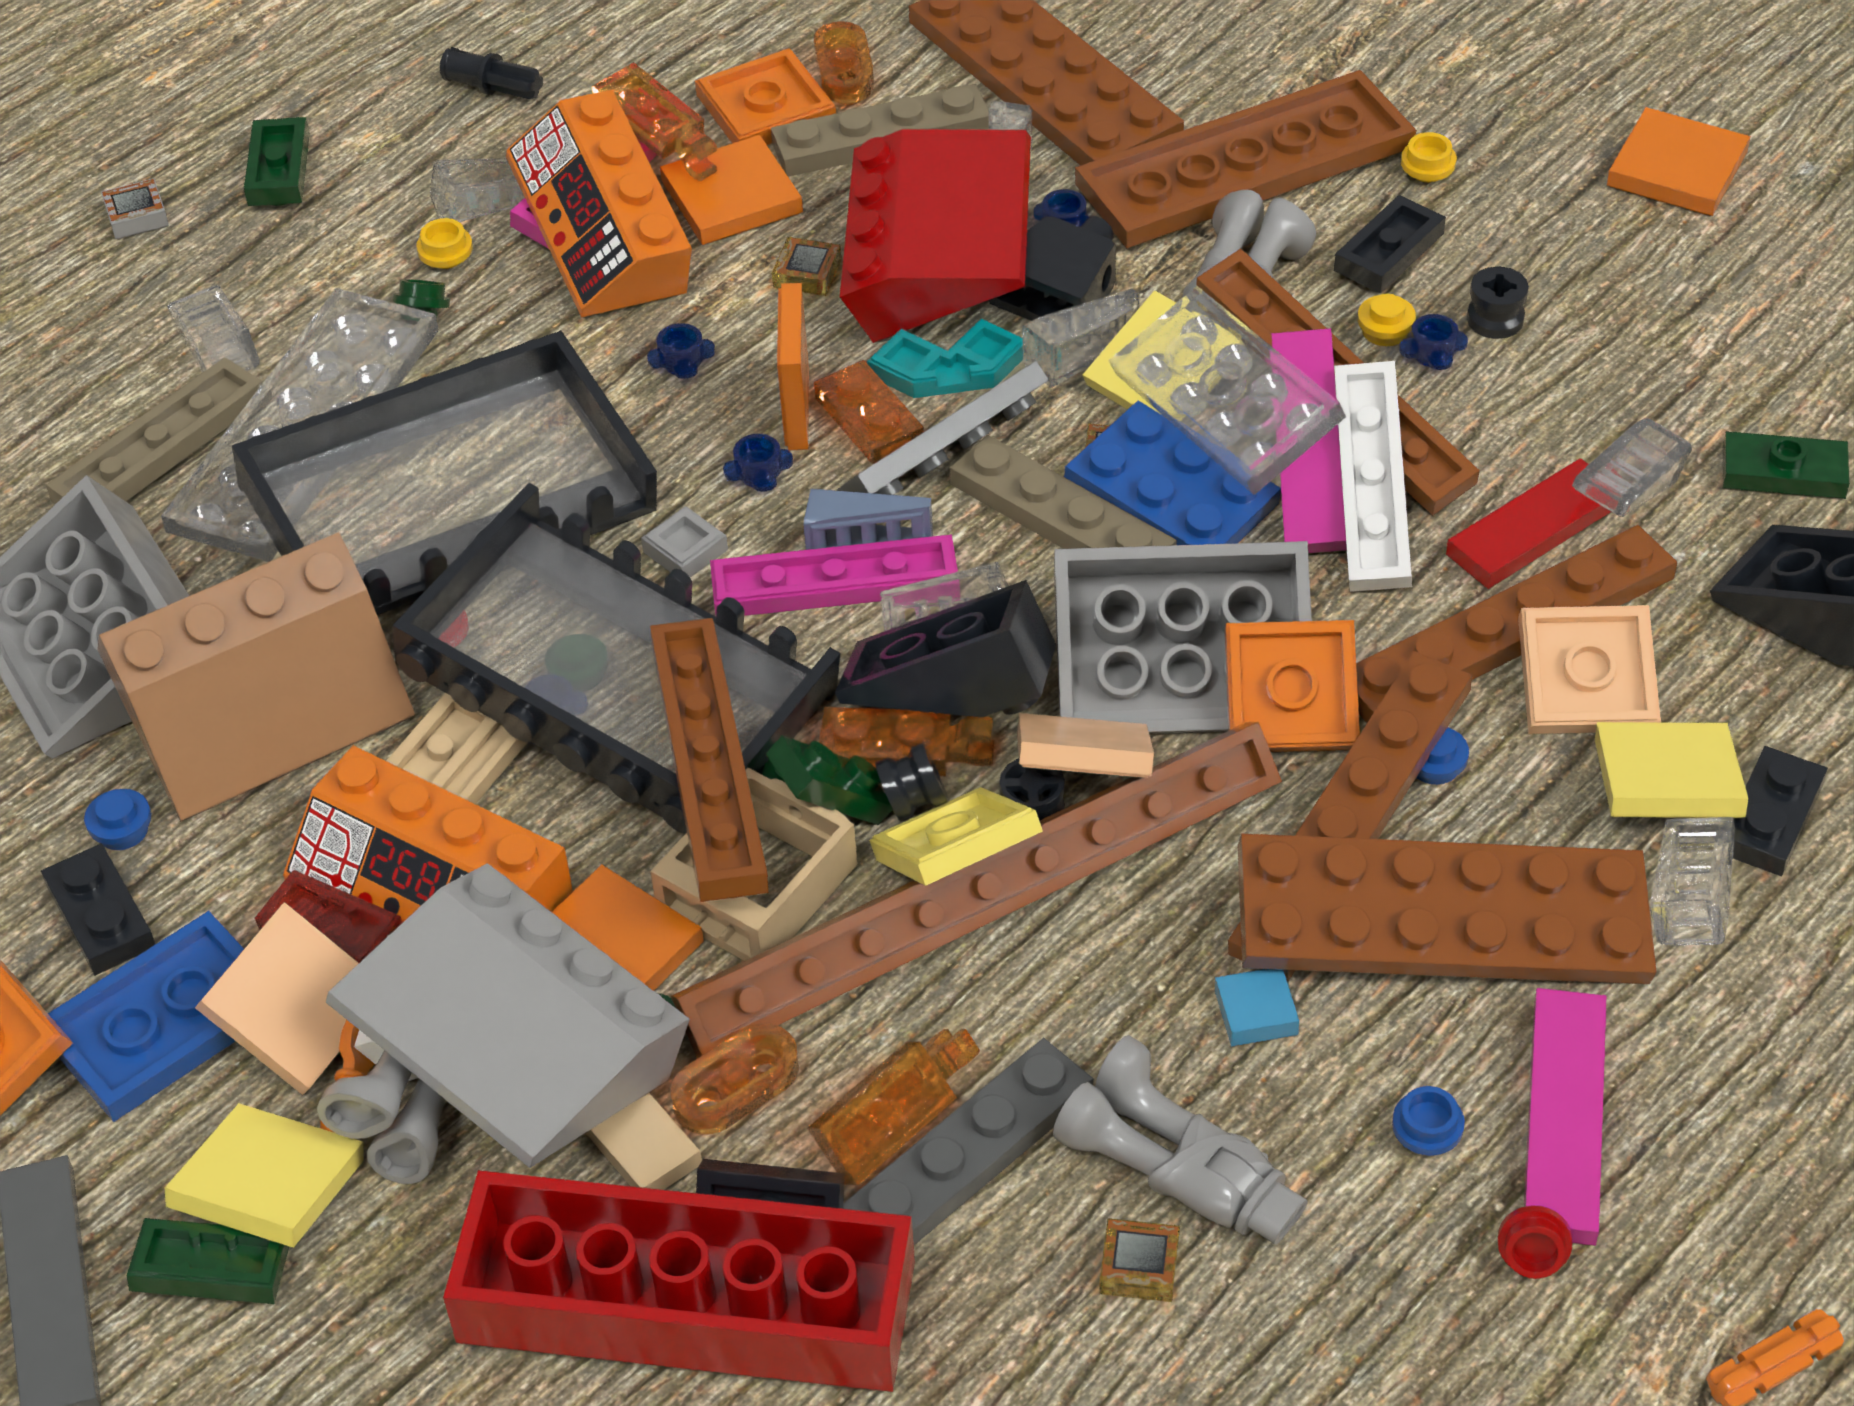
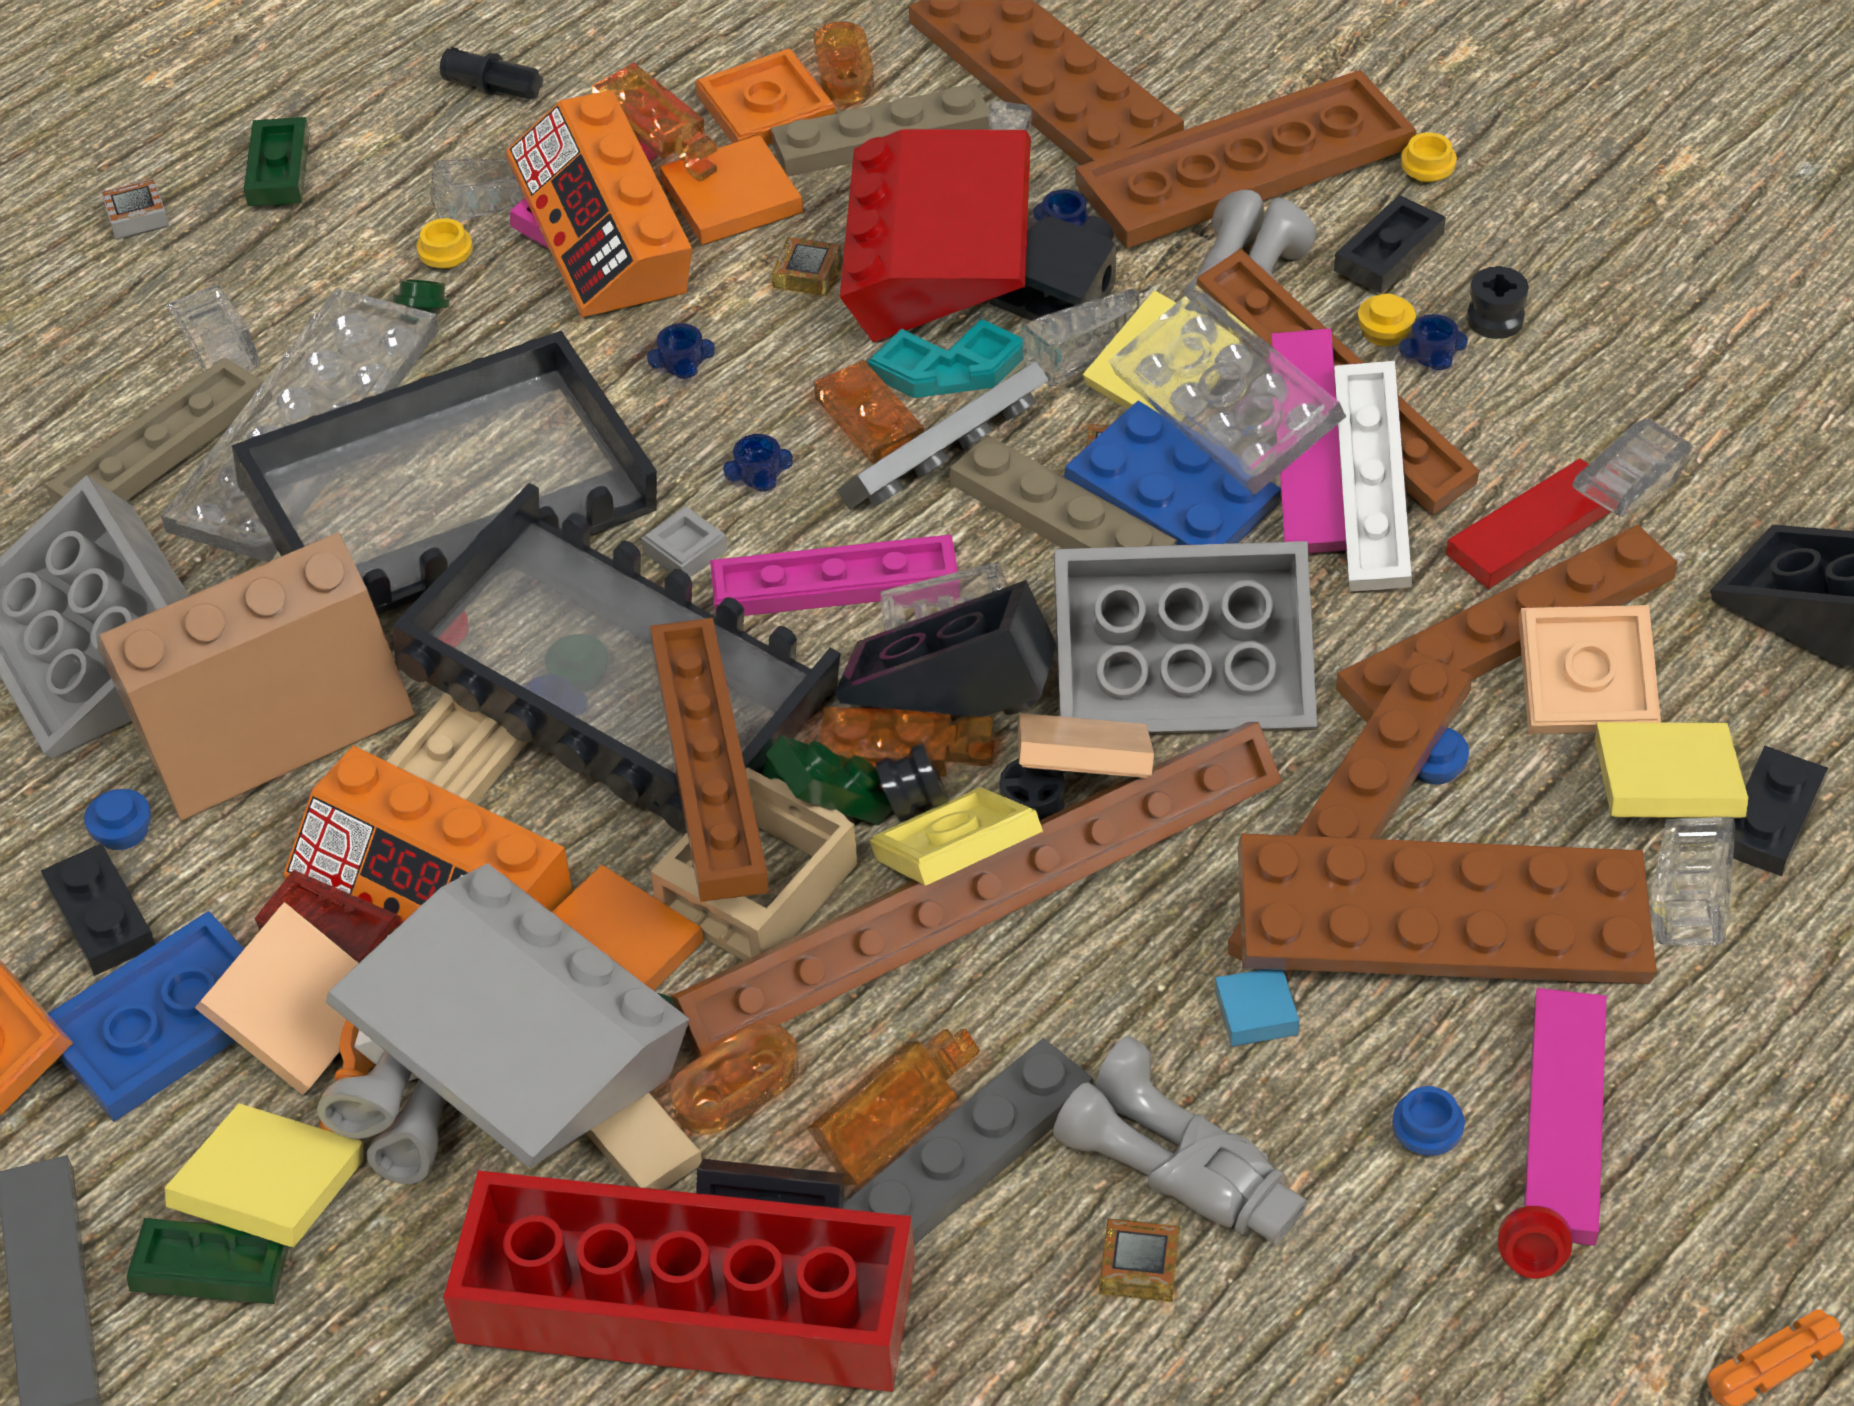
orange tile [777,283,809,450] -> none
sand blue slope [804,489,933,550] -> none
orange tile [1224,620,1360,752] -> none
orange tile [1607,107,1751,216] -> none
dark green plate [1722,431,1850,499] -> none

